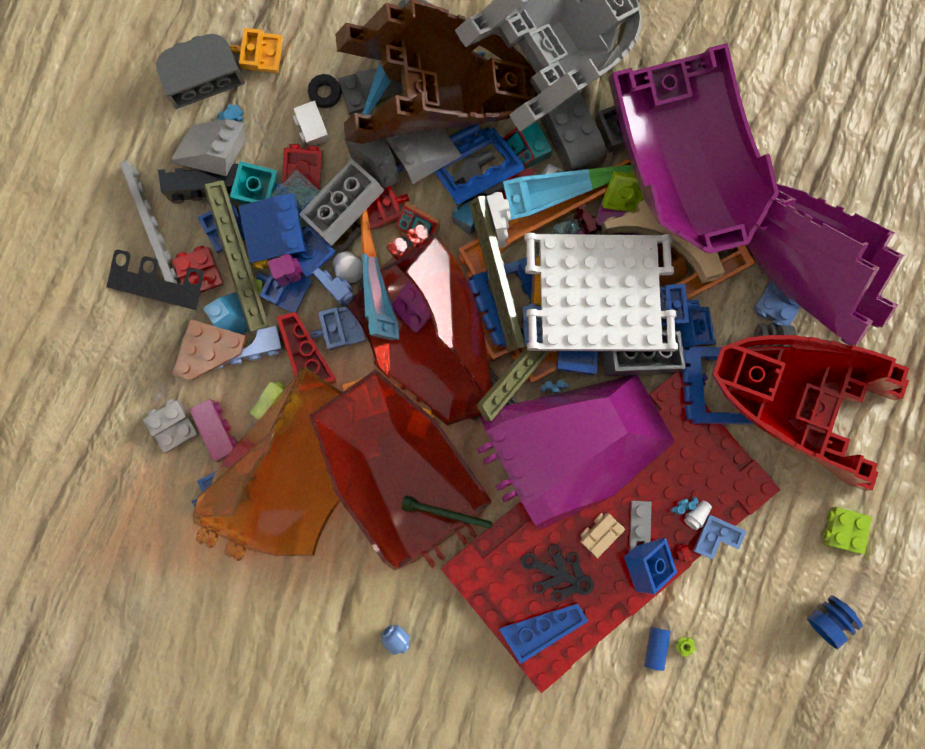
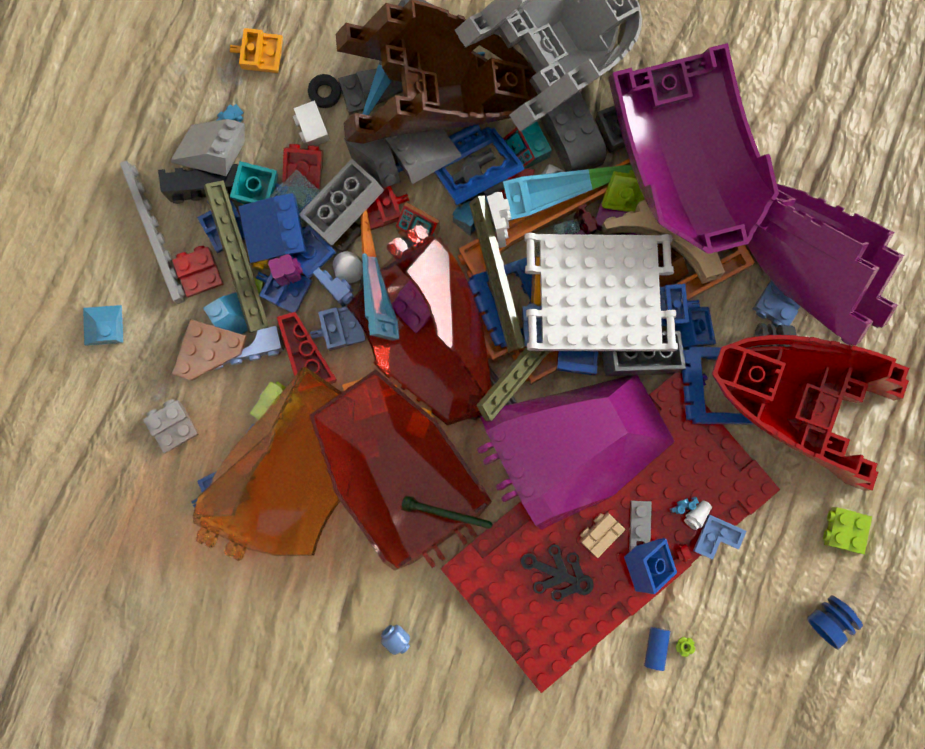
black piece [107,249,204,310] -> none
dark grey brick [156,34,245,109] -> none
magenta brick [189,399,239,462] -> none
blue wing [499,603,588,664] -> none
dark azure piece [540,380,568,393] -> none
none -> dark azure slope [83,305,123,346]

